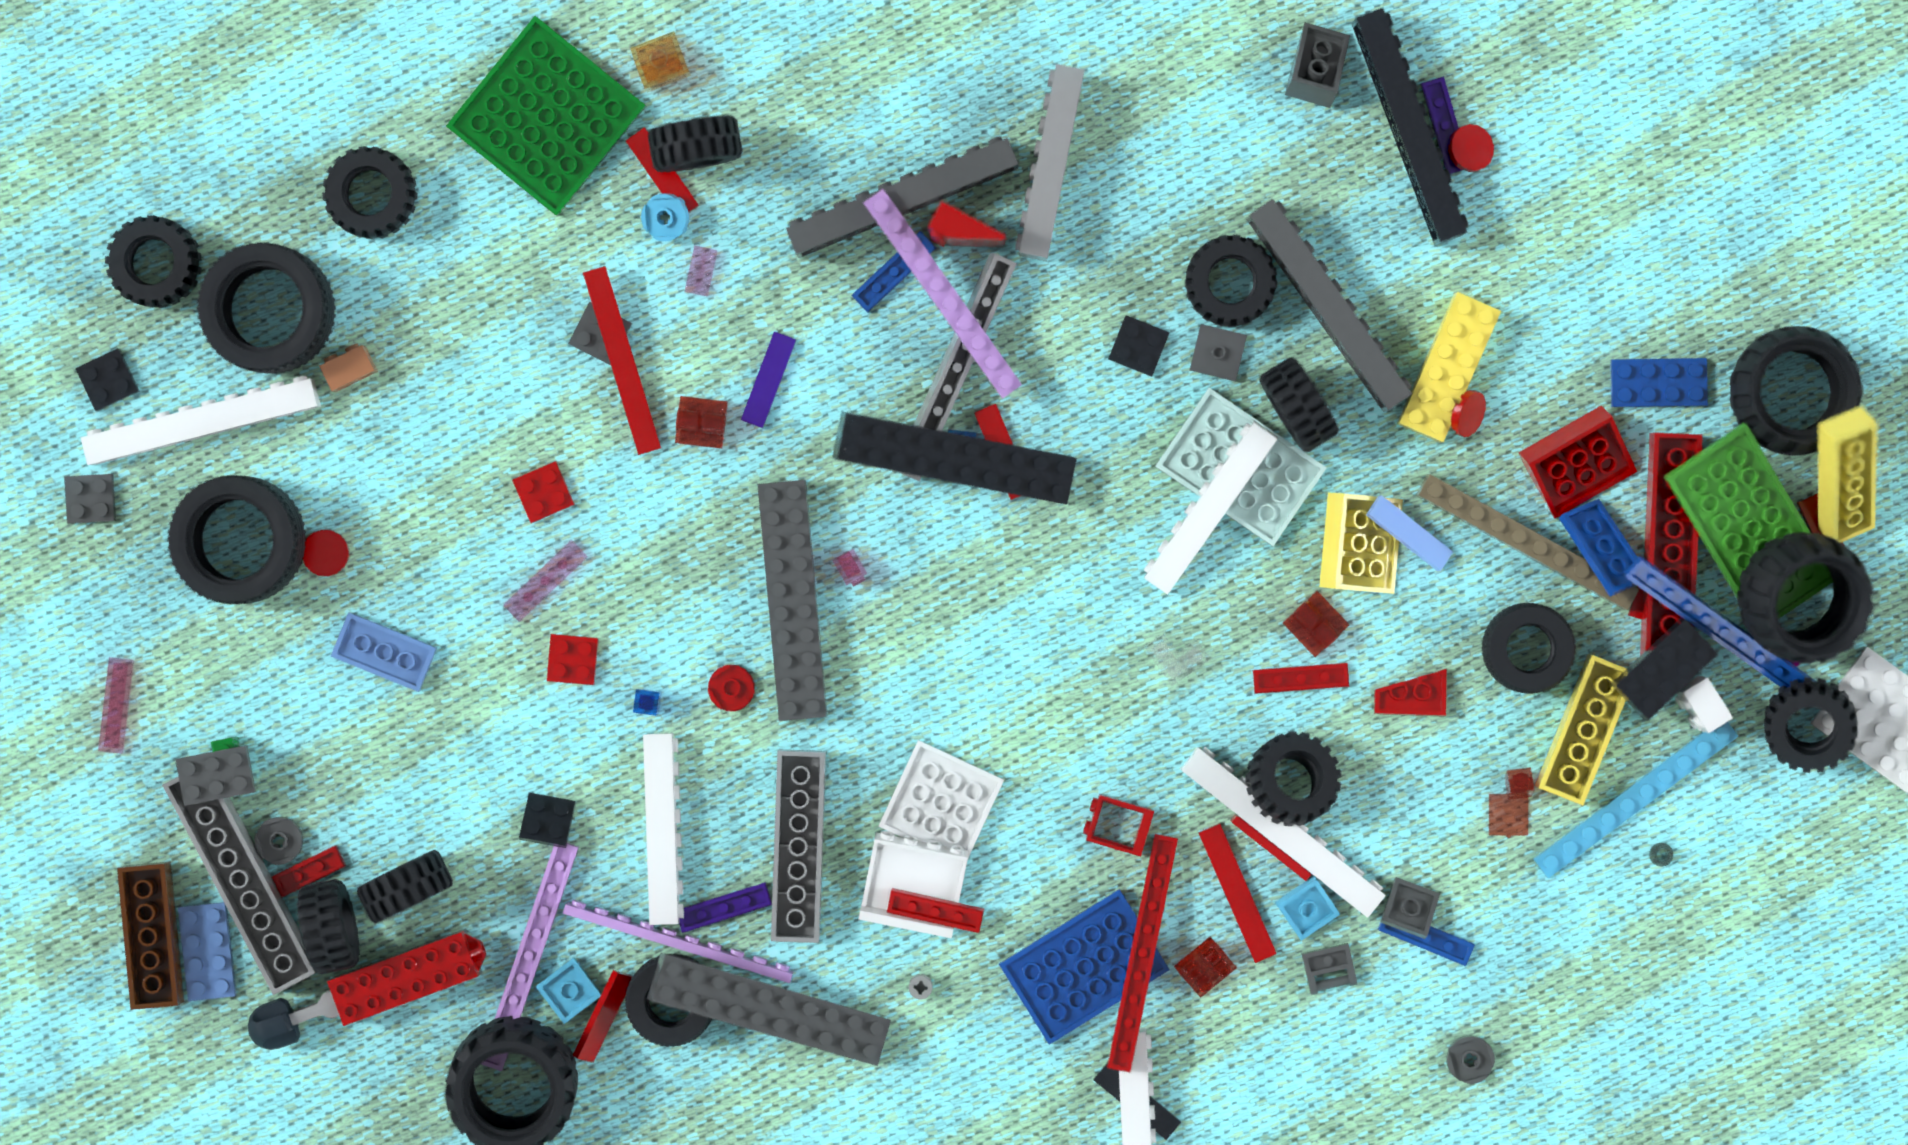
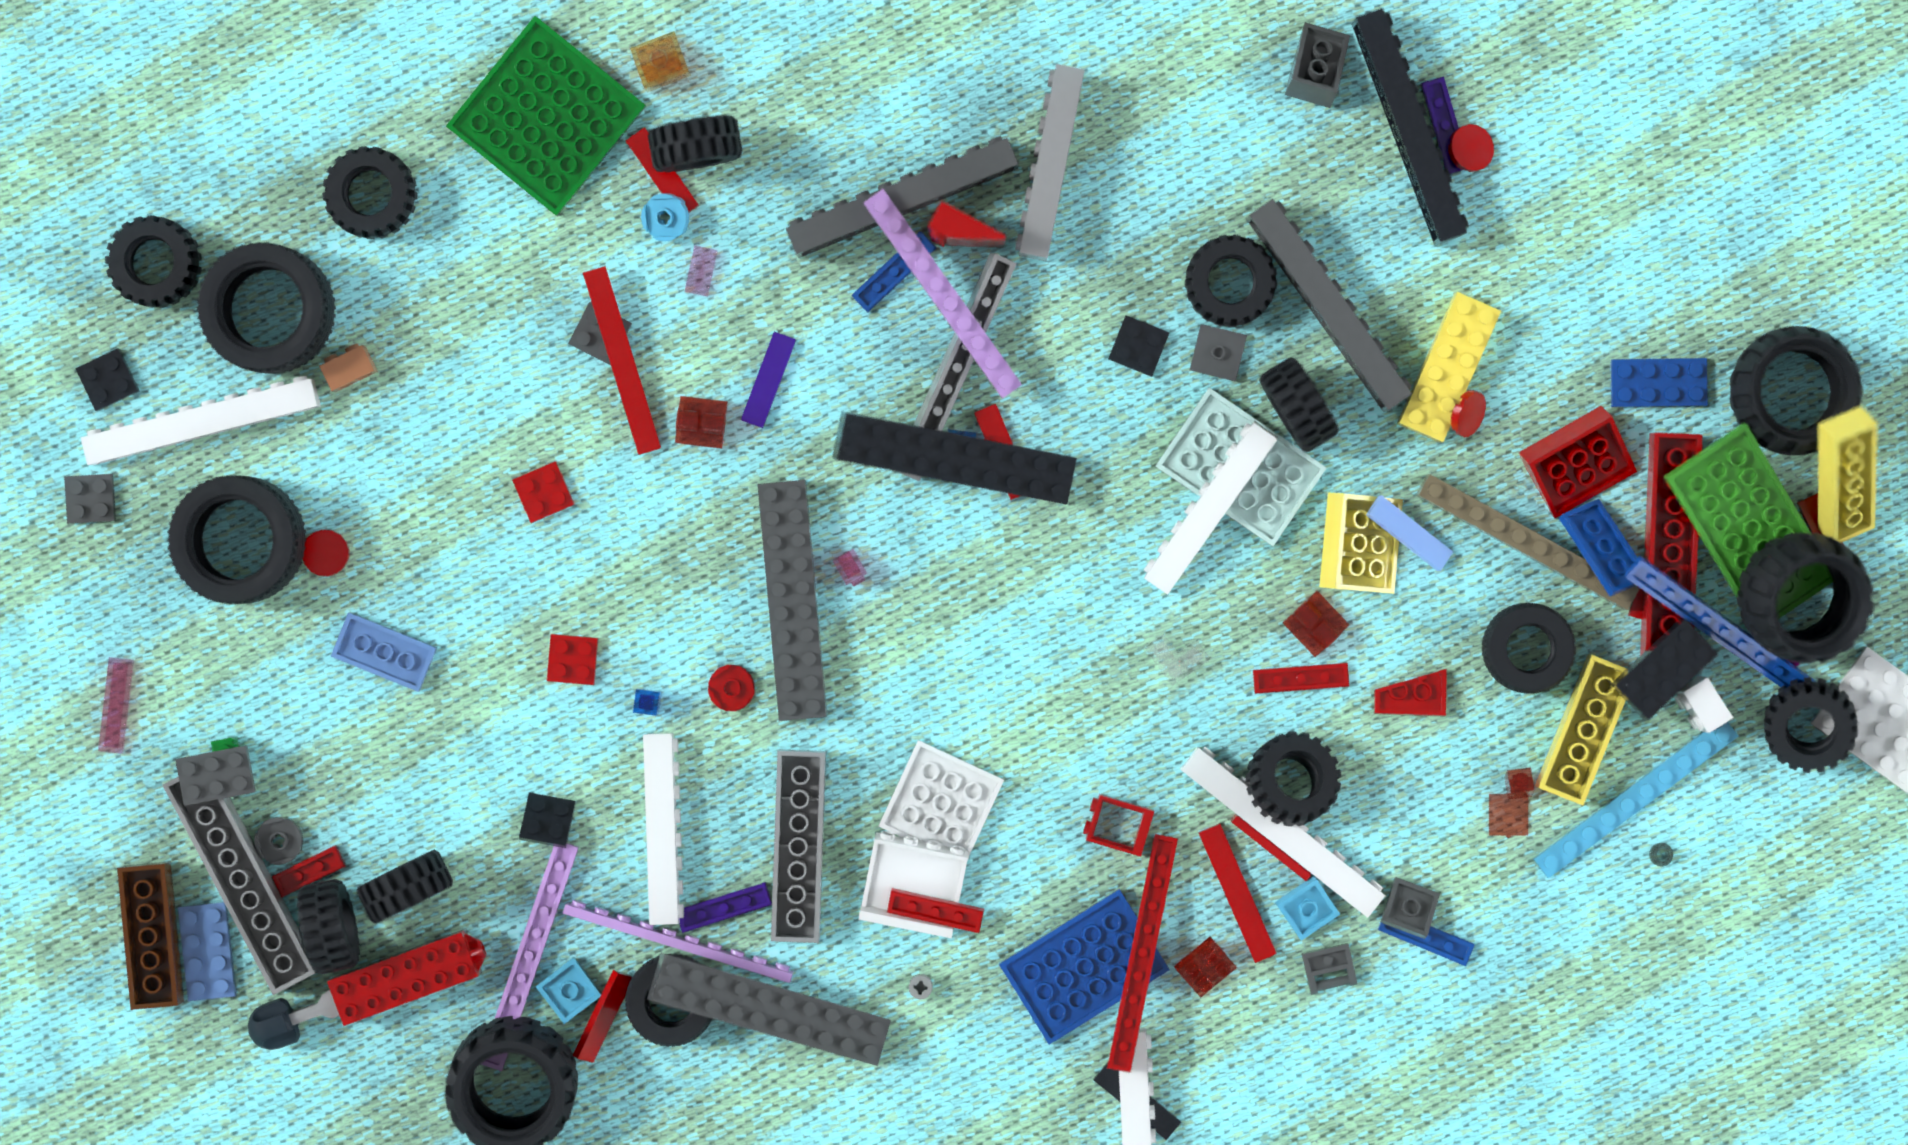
tile [503,540,588,622] -> none
dark grey plate [1446,1035,1495,1084] -> none

